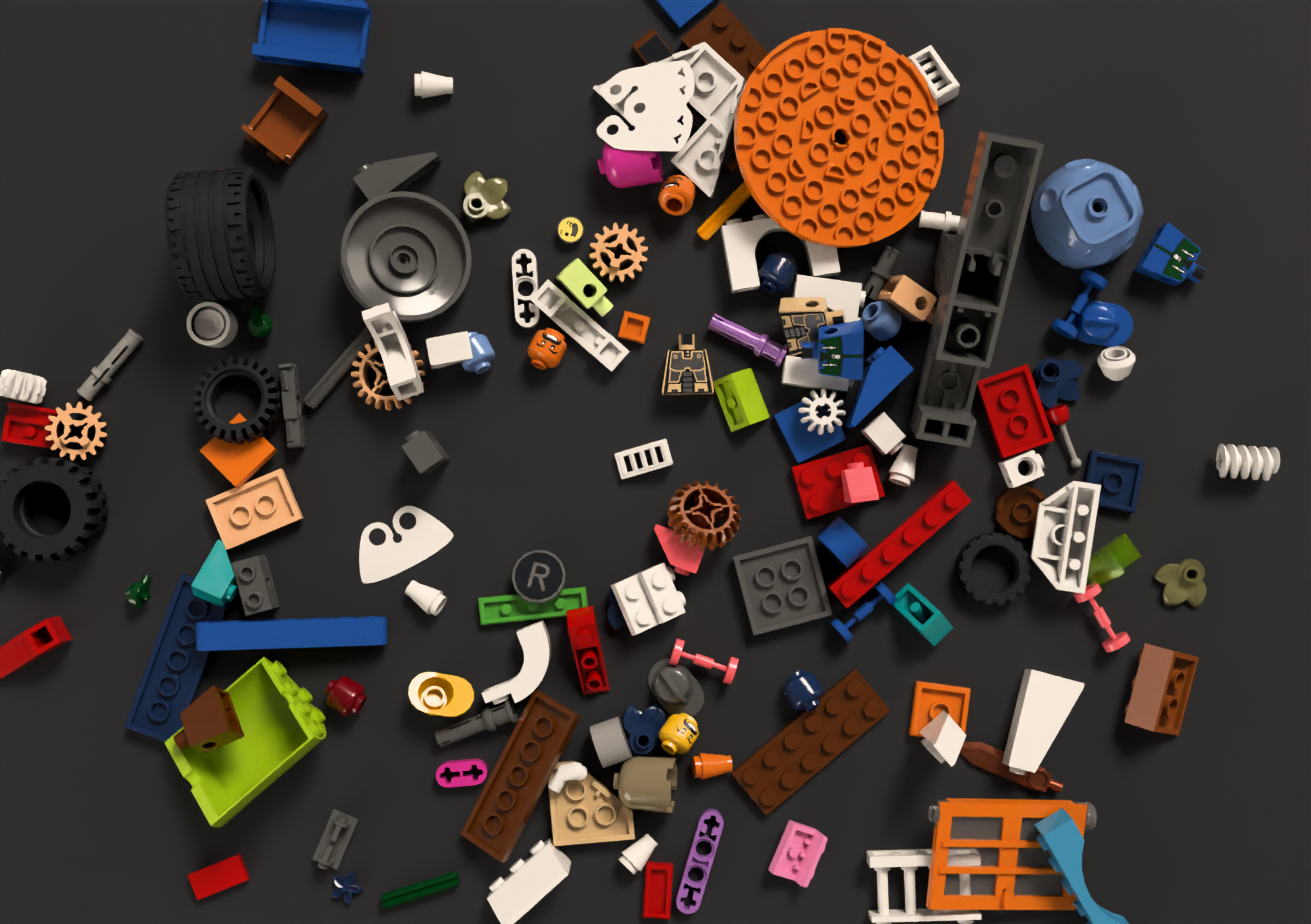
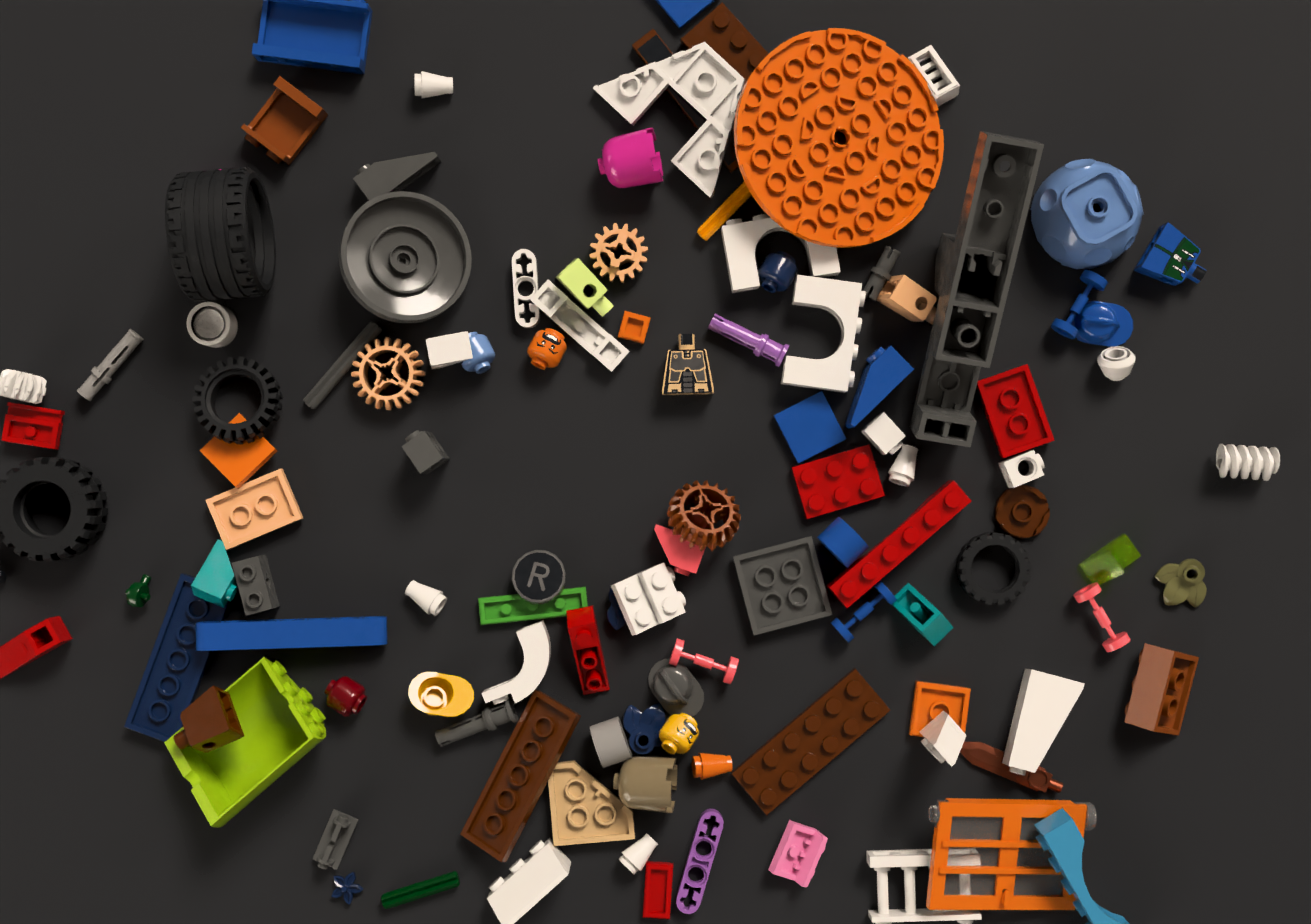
light nougat gear [45,402,107,461] -> none
red tile [187,853,250,900] -> none
dark green piece [248,306,272,338] -> none
dark grey piece [279,363,306,448] -> none
white piece [359,506,454,584] -> none
white arch [362,303,424,401] -> none
dark pink beam [436,758,488,788] -> none
olive plate [463,171,511,220] -> none
white arm [548,762,587,793] -> none
tile [557,216,584,244] -> none
white piece [597,60,695,152] -> none
white slope [614,438,673,479] -> none
orange head [658,175,696,216] -> none
lime panel [713,368,769,432] -> none
torso [779,297,846,356] -> none
dark blue head [784,670,824,712] -> none
white gear [798,388,846,435] -> none
blue torso [802,320,864,380] -> none
coral slope [841,462,879,503] -> none
medium blue head [862,300,902,341] -> none
white pin [918,210,960,233] -> none
white wedge [1031,481,1101,594] -> none
dark blue plate [1035,358,1084,409] -> none
hinge [1045,404,1082,468] -> none
dark blue tile [1084,450,1145,514] -> none

